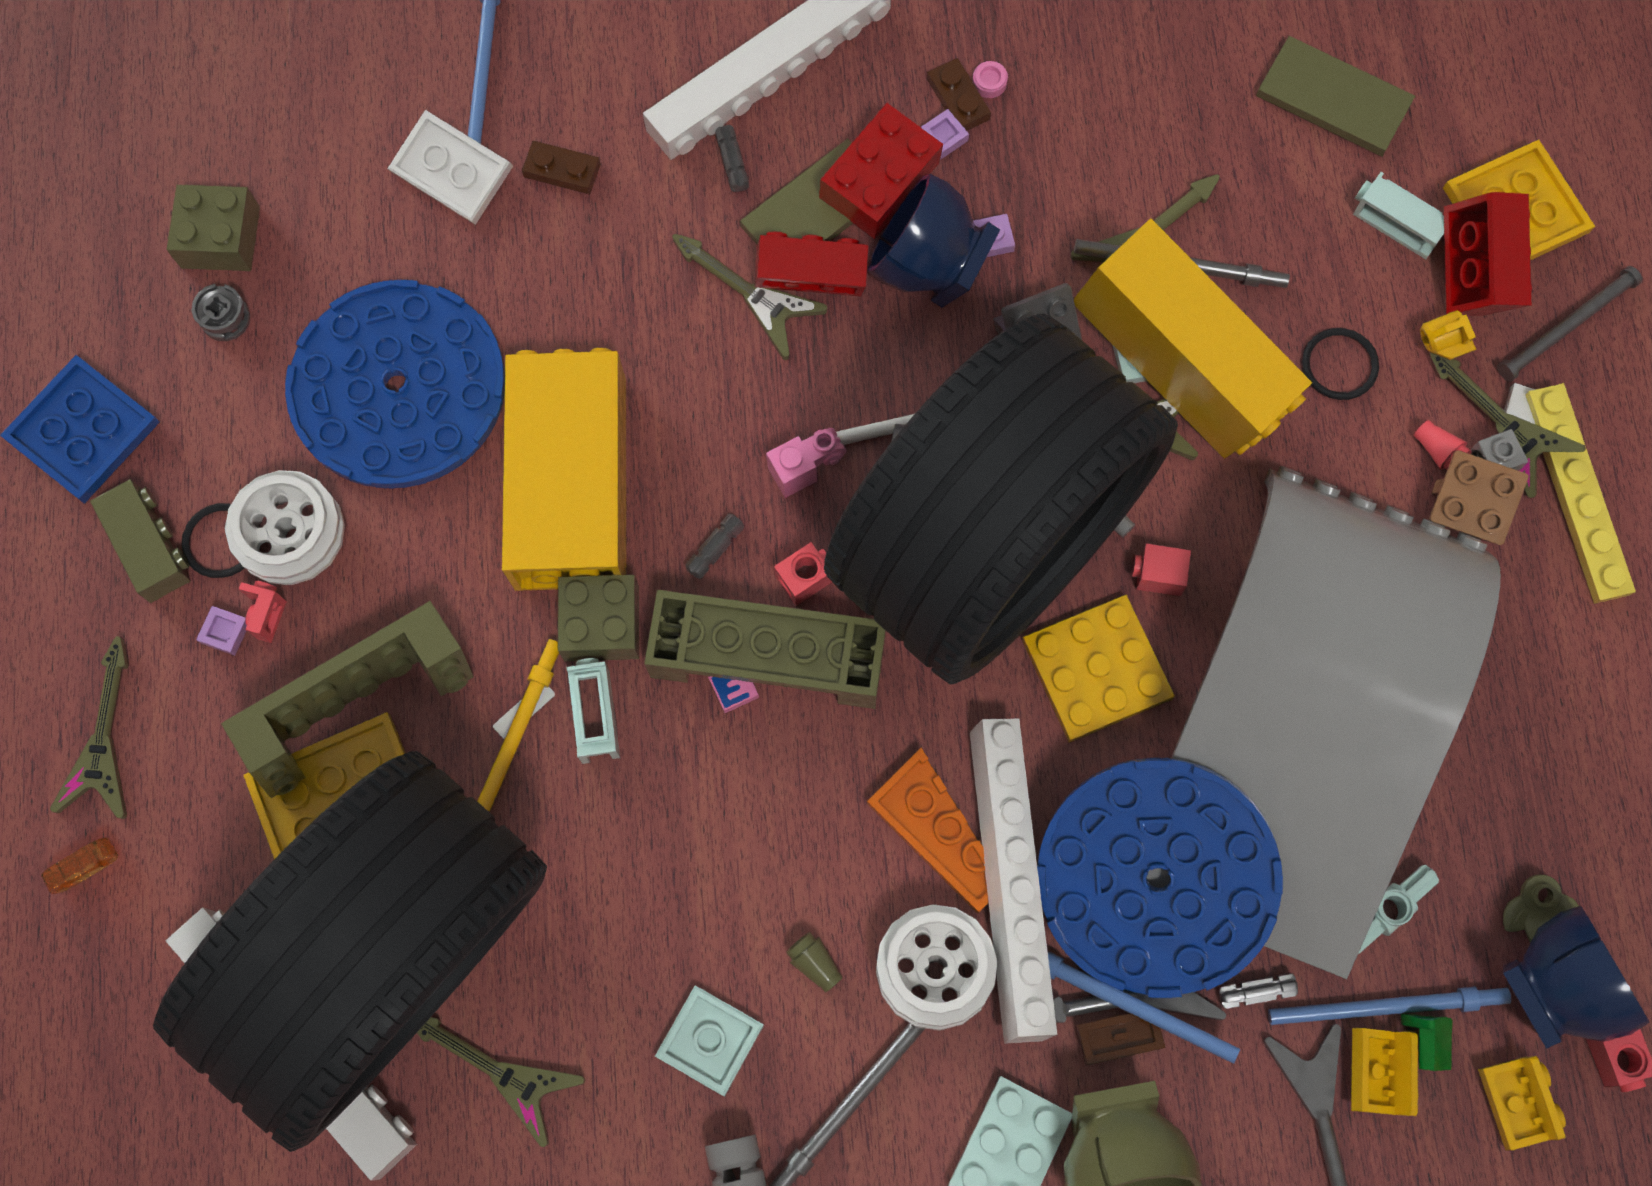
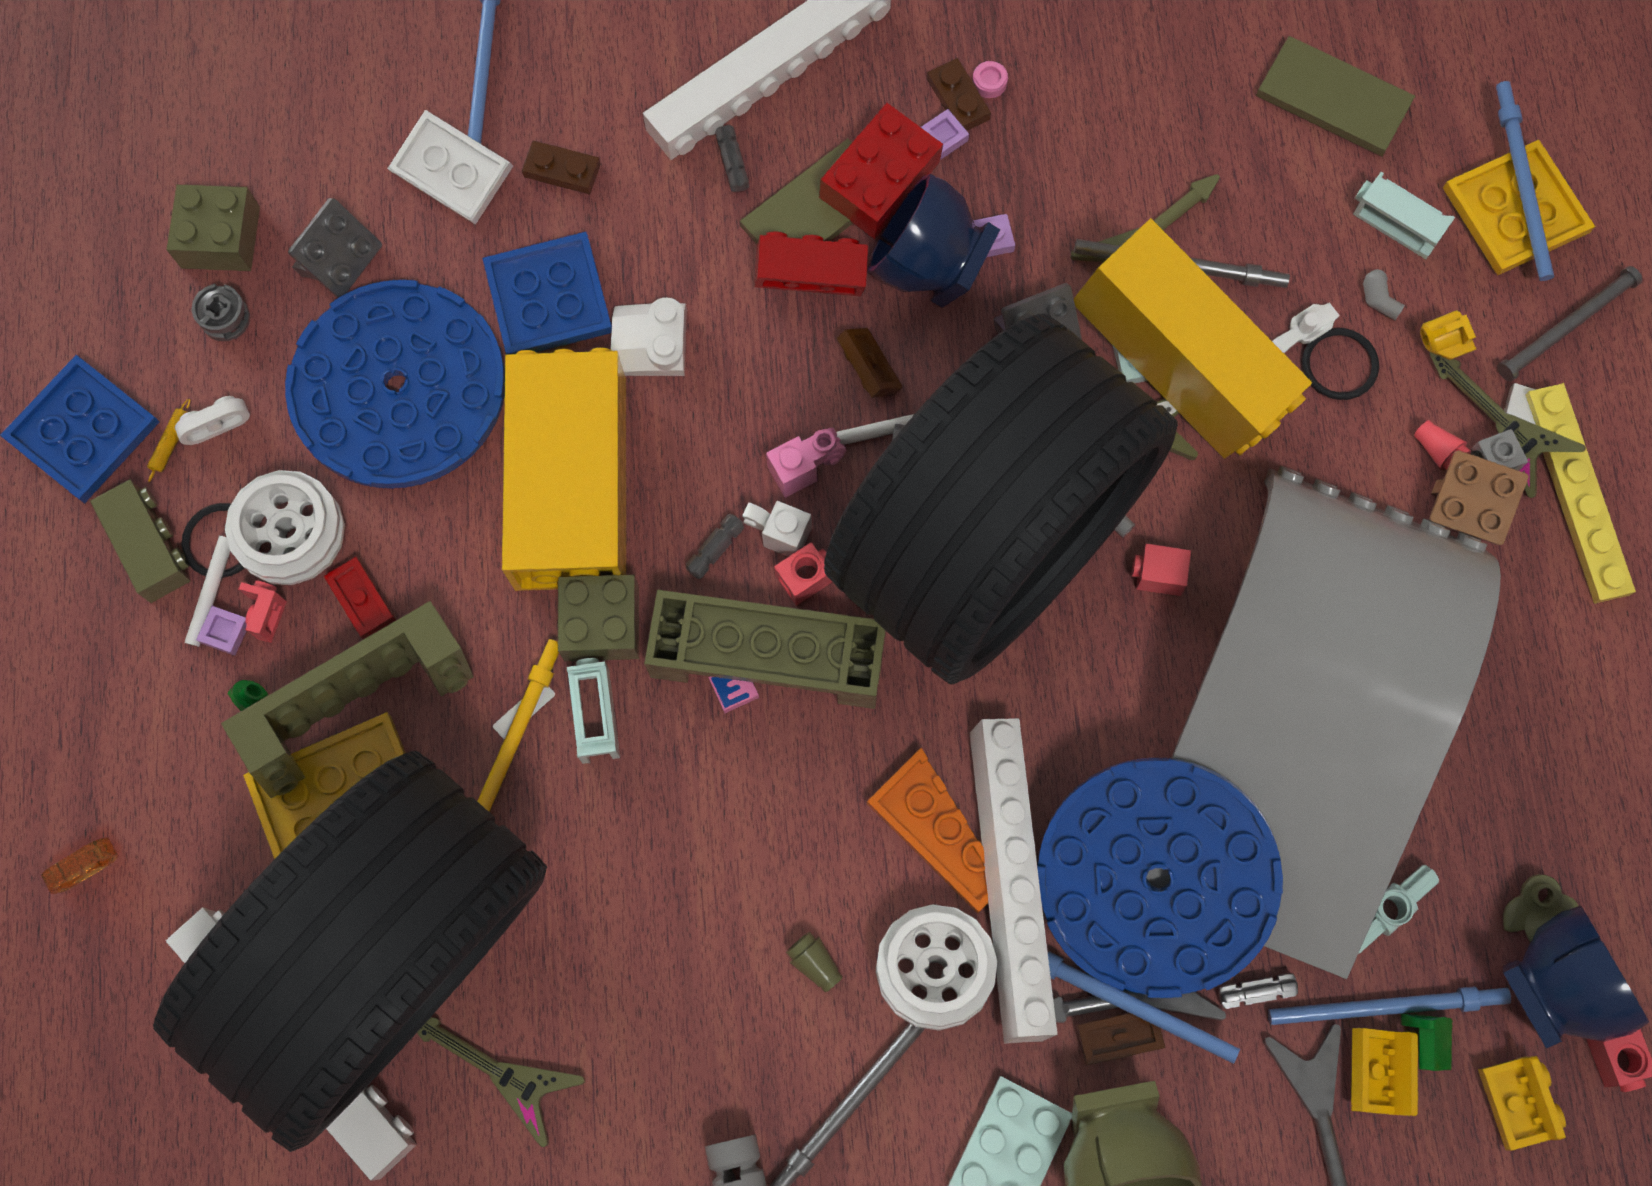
olive piece [50,636,128,819] -> none
light aqua tile [655,985,764,1097] -> none
olive piece [672,234,827,360] -> none
yellow plate [1022,595,1175,743] -> none
red brick [1444,192,1532,316] -> none
none -> yellow piece [147,399,190,483]
none -> white plate [175,396,250,445]
none -> white bar [184,535,230,647]
none -> green plate [227,680,268,712]
none -> flat silver bracket [288,198,382,297]
none -> red plate [323,557,396,640]
none -> blue plate [482,231,612,355]
none -> white slope [611,297,687,376]
none -> white brick [743,501,812,557]
none -> reddish brown plate [837,328,903,398]
none -> white piece [1272,302,1340,353]
none -> light grey arm [1363,269,1405,321]
none -> medium blue bar [1496,81,1554,281]

